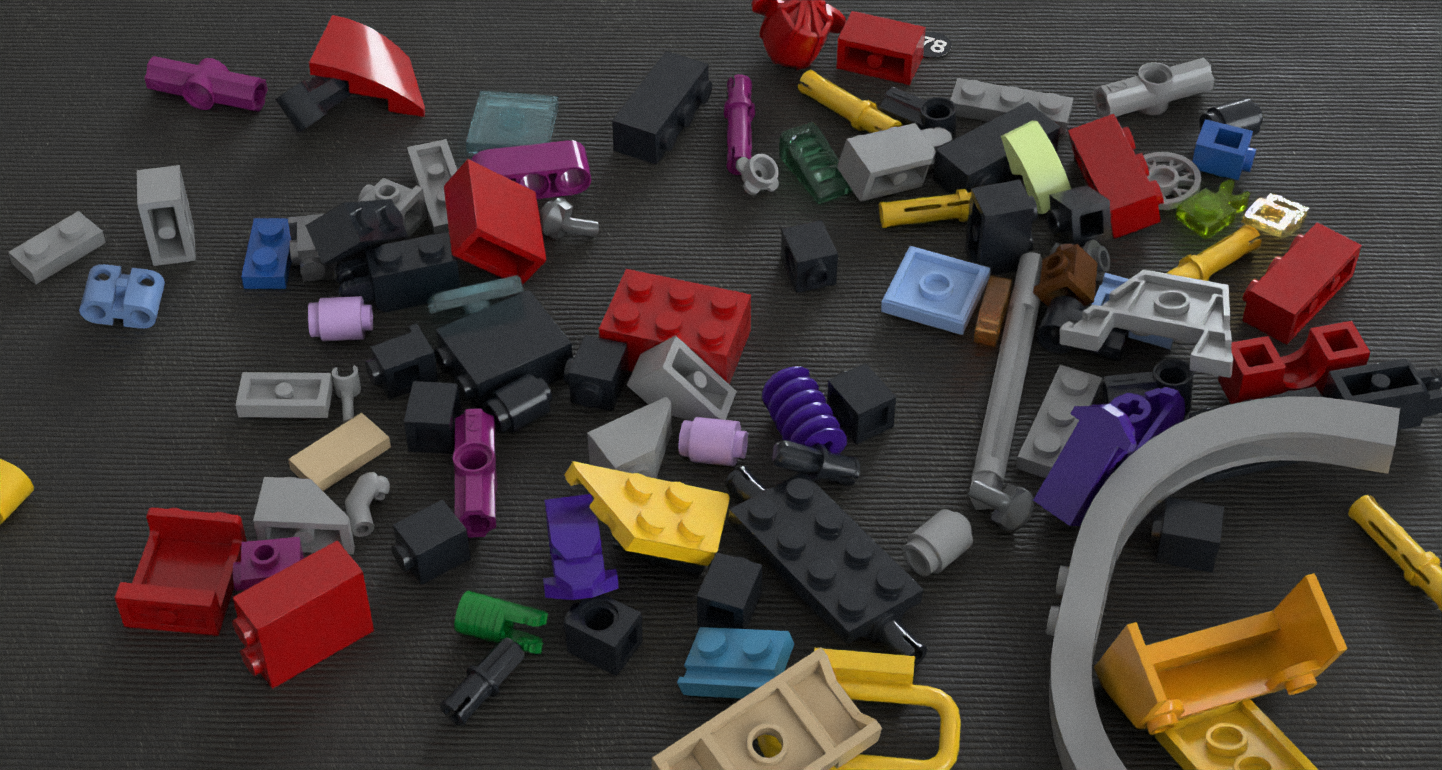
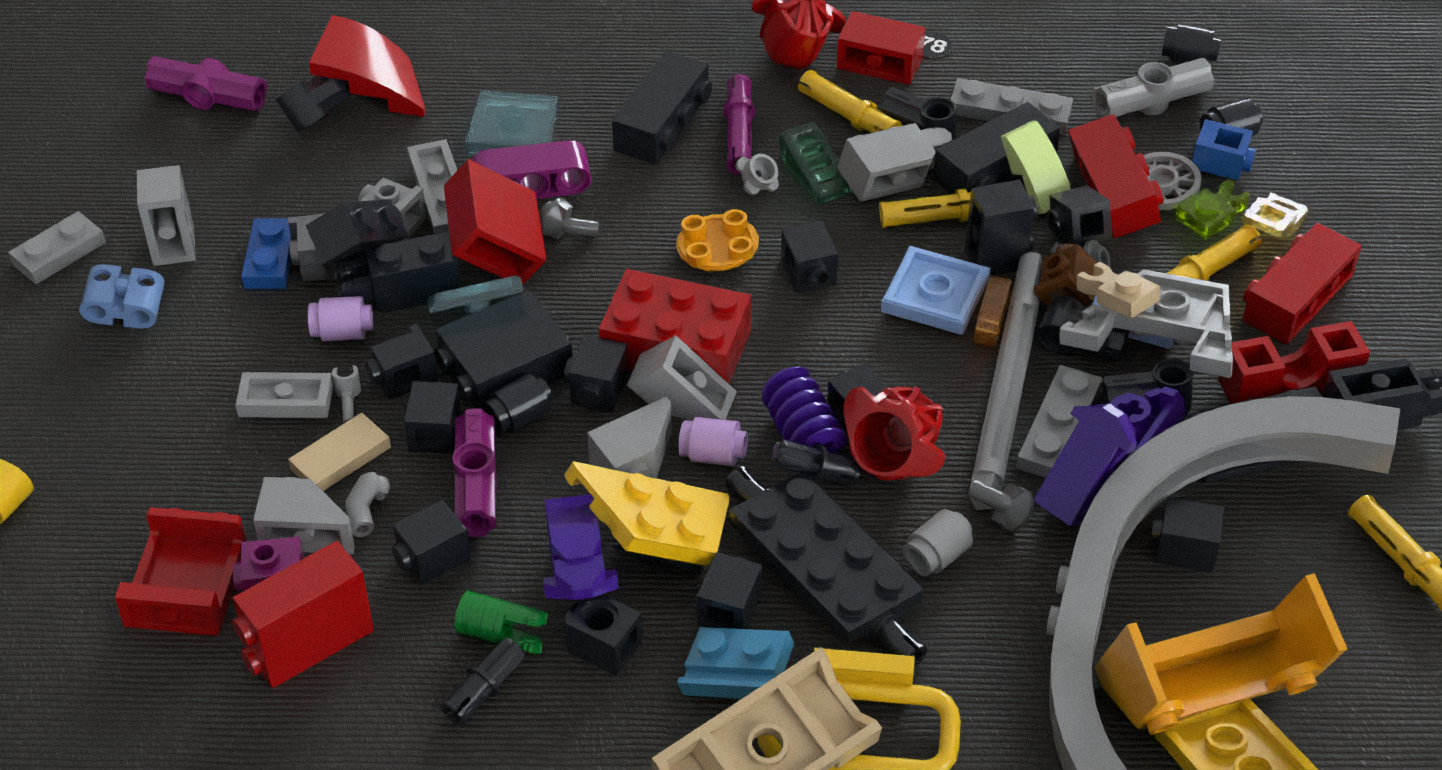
none -> light orange dish [676,209,759,271]
none -> red piece [843,386,945,481]
none -> tan plate [1077,262,1160,319]
none -> black brick [1162,23,1221,63]

